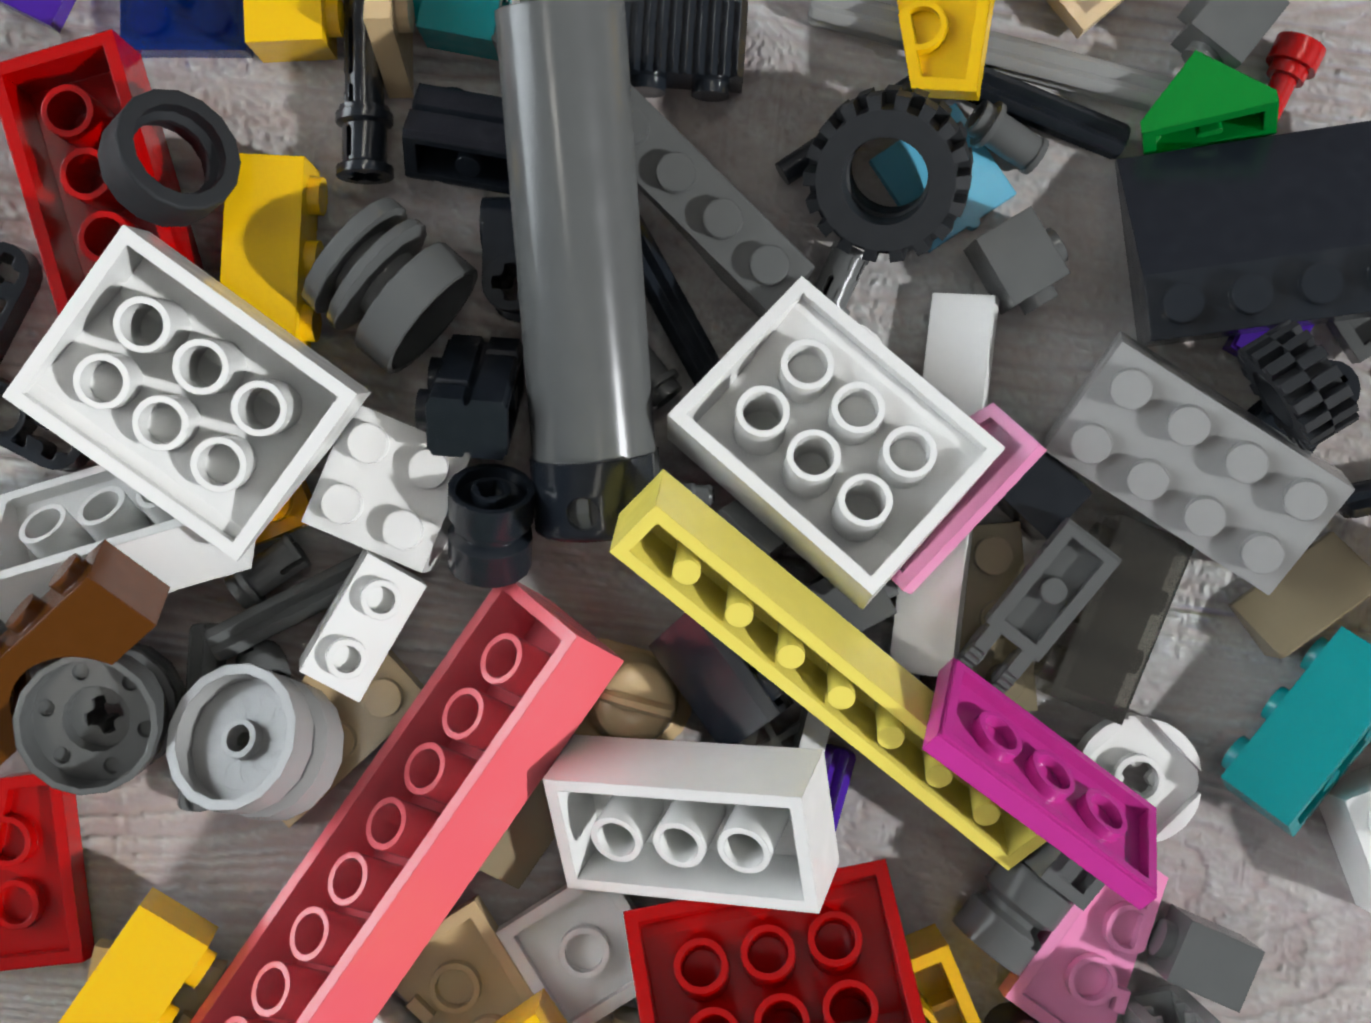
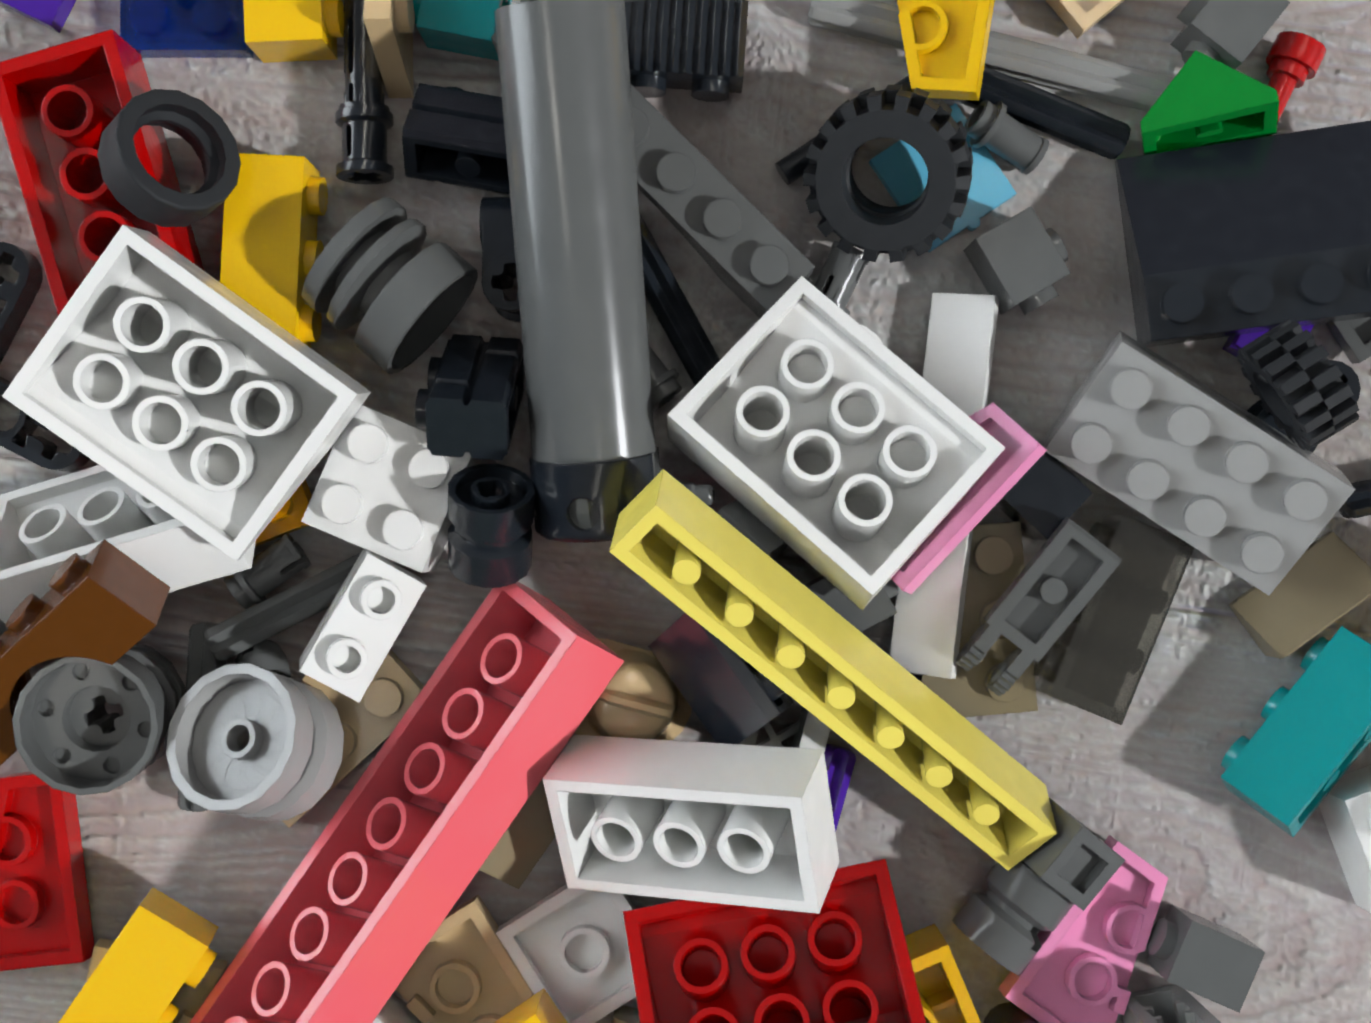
dark pink tile [922,658,1157,910] -> none
white plate [1076,712,1202,842] -> none

